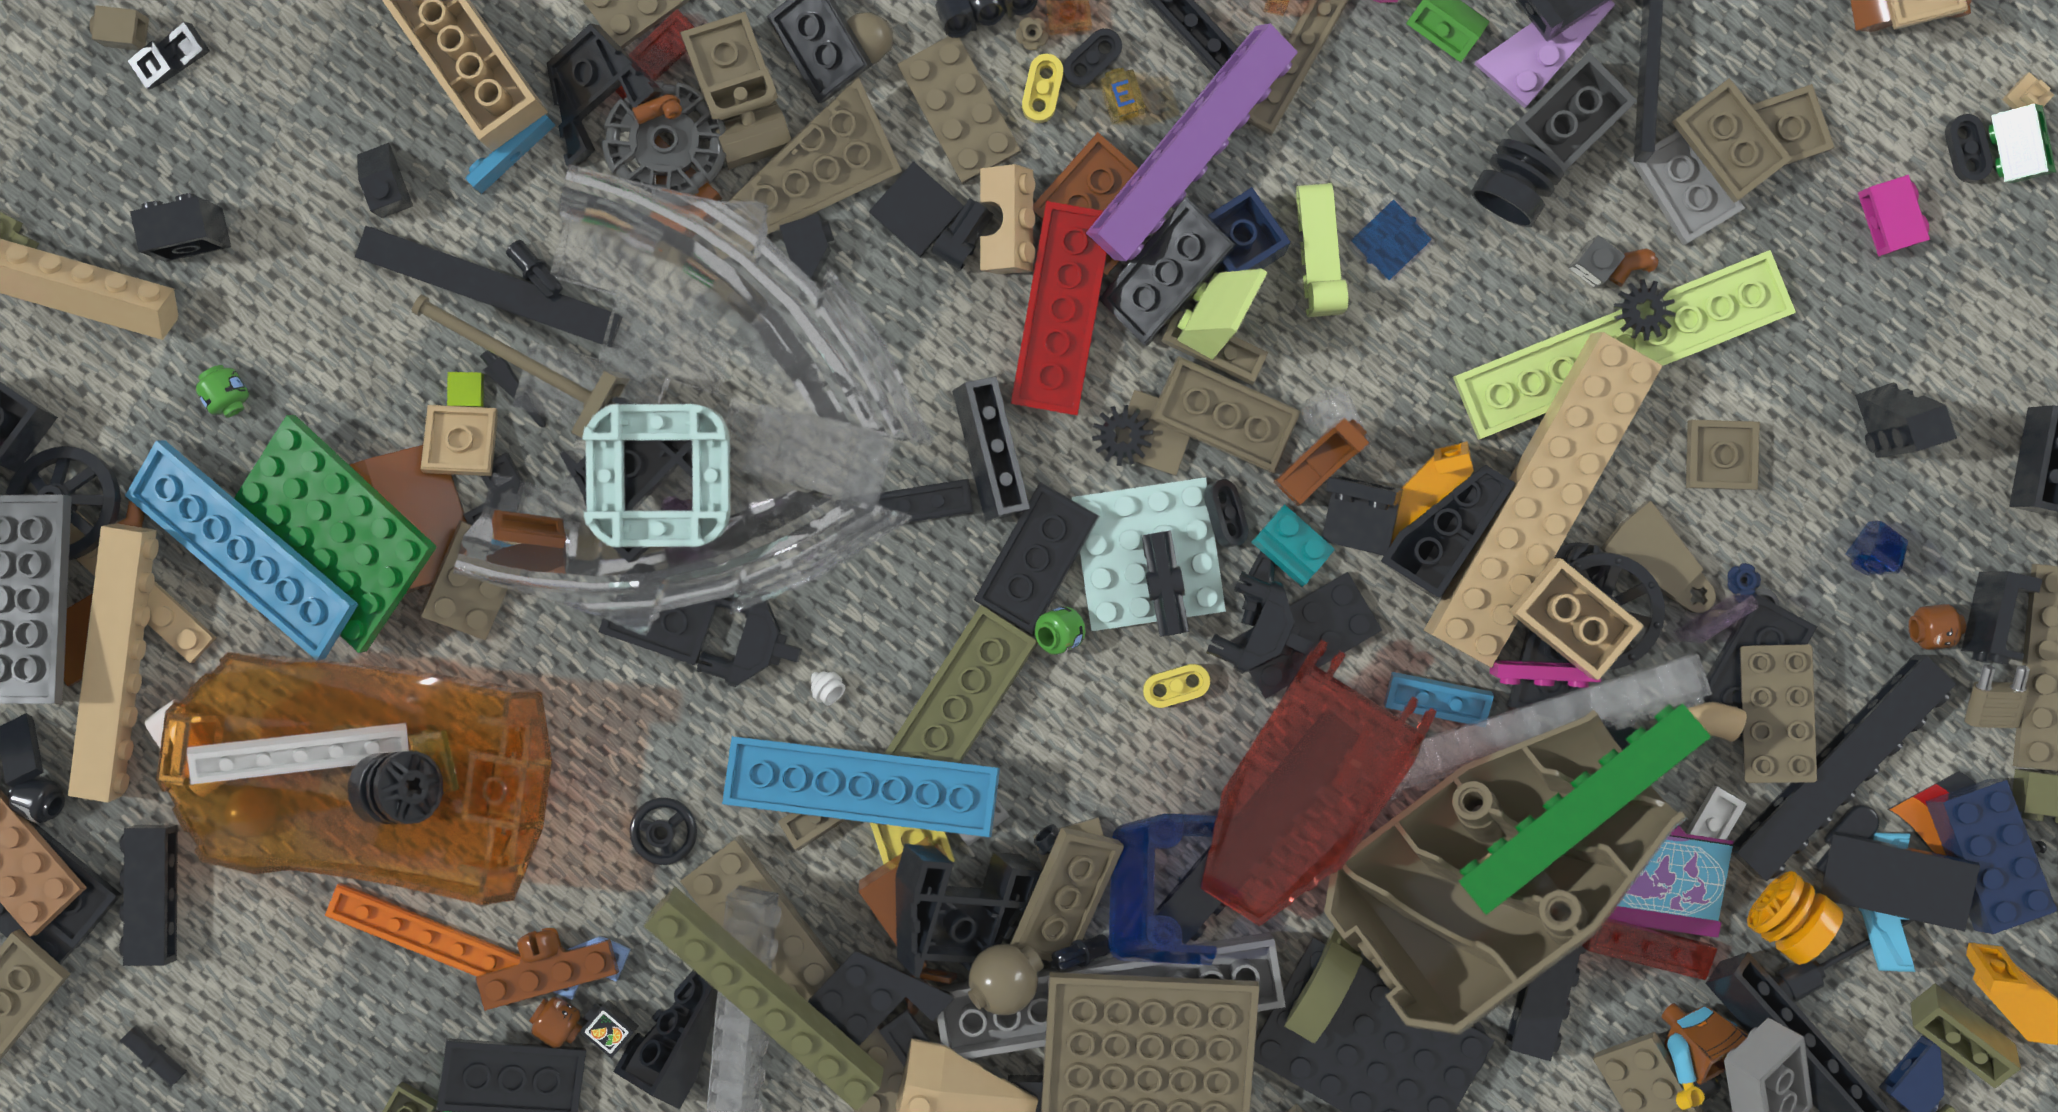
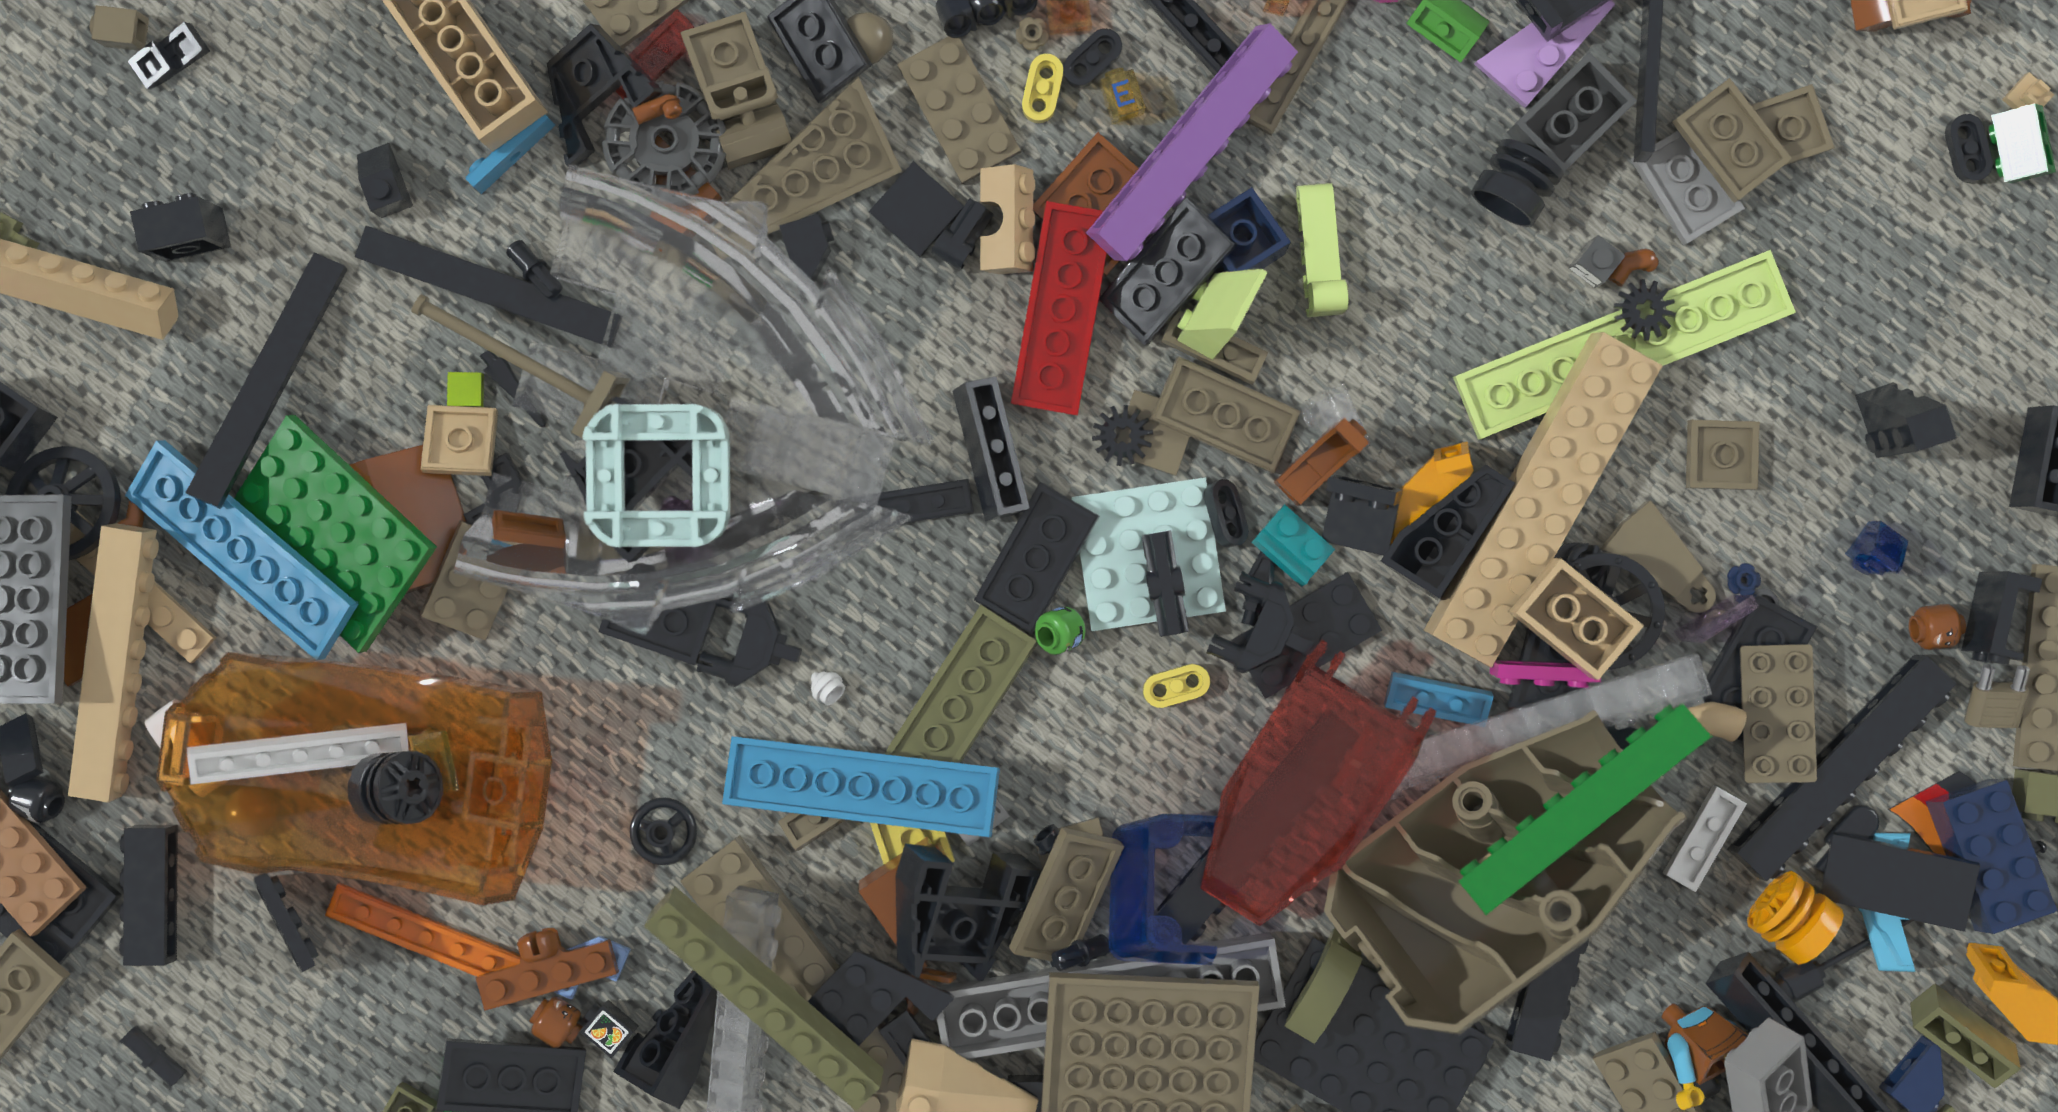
bright green head [195,365,249,418] -> none
dark tan brick [968,944,1044,1015] -> none
clear blue piece [1351,199,1432,280] -> none
clear red plate [1581,918,1718,980] -> none
sticker [1606,825,1734,938] -> none
dark pink brick [1858,175,1930,257] -> none
none -> black tile [185,252,347,509]
none -> black plate [253,871,319,973]

